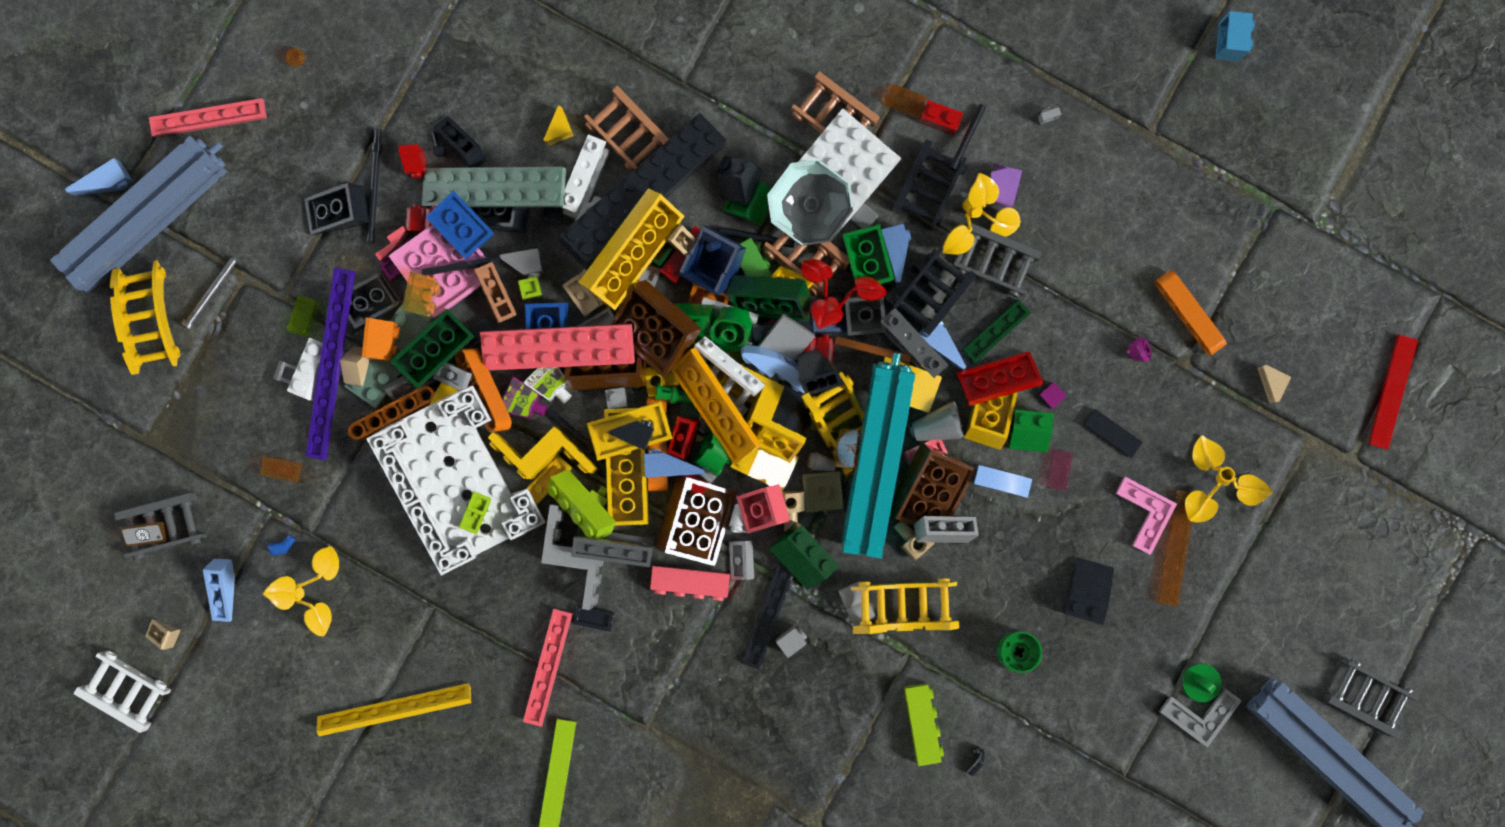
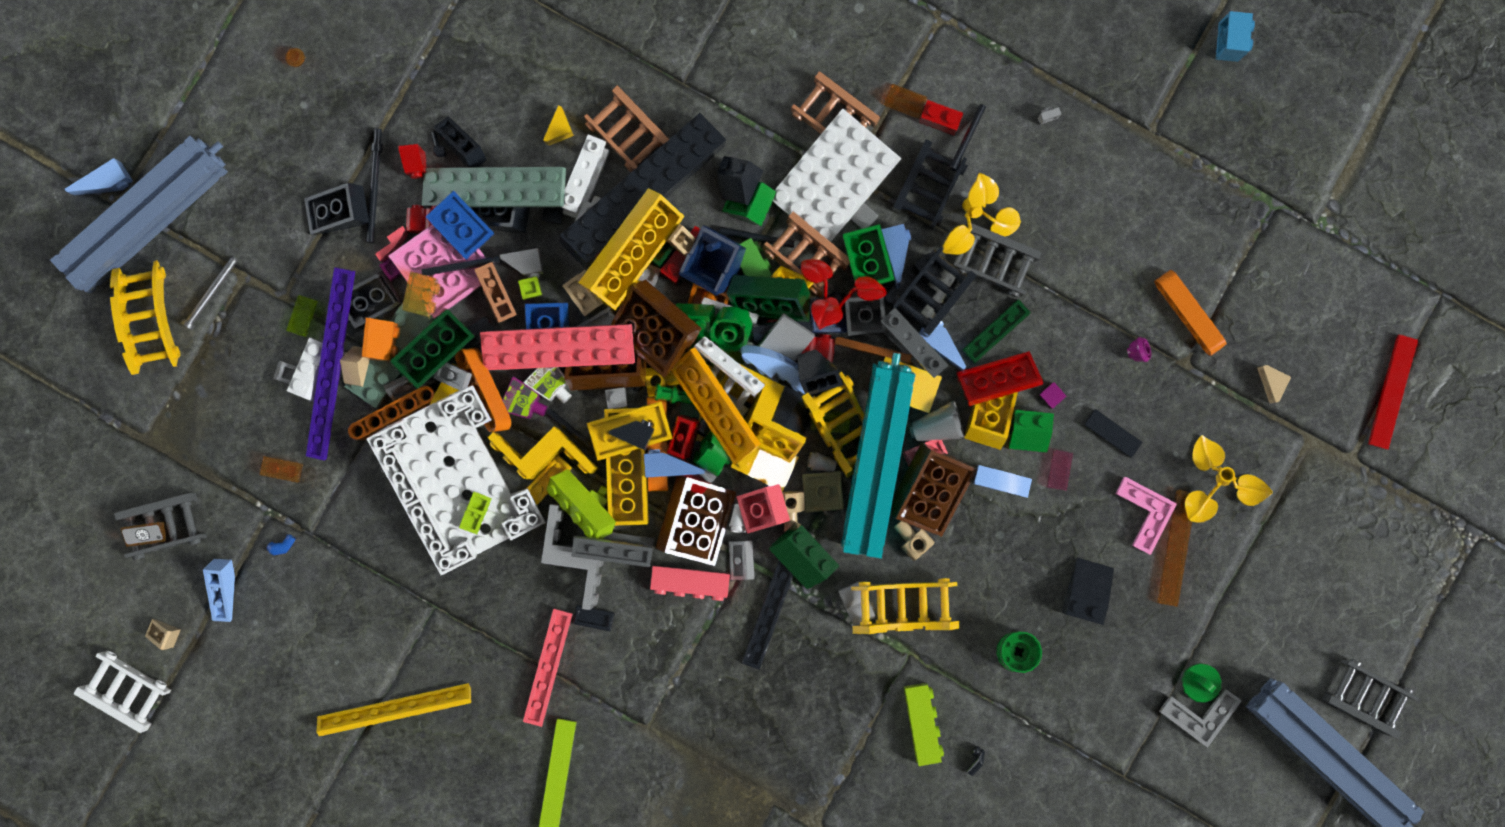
coral plate [149,98,267,138] -> none
yellow plant [262,546,339,636] -> none
dark grey rock [767,159,853,246] -> none
light grey brick [776,626,807,658] -> none
slope [834,429,862,469] -> none
light grey brick [914,516,979,543] -> none
medium lavender piece [991,163,1022,208] -> none

